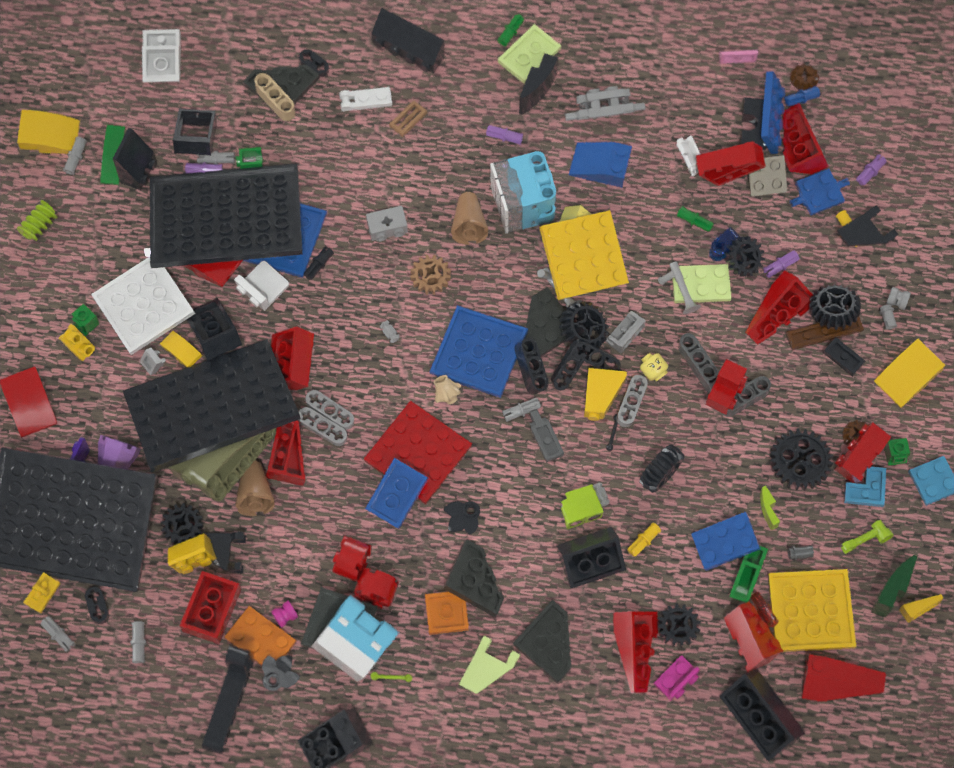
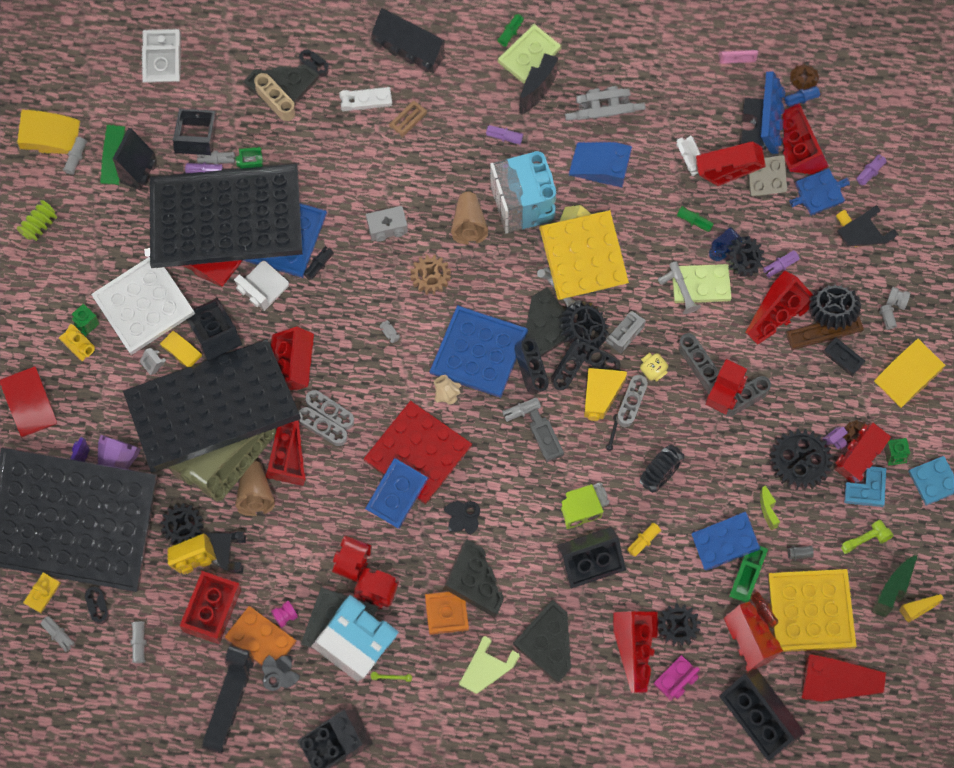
none -> medium lavender tile [822,427,848,449]

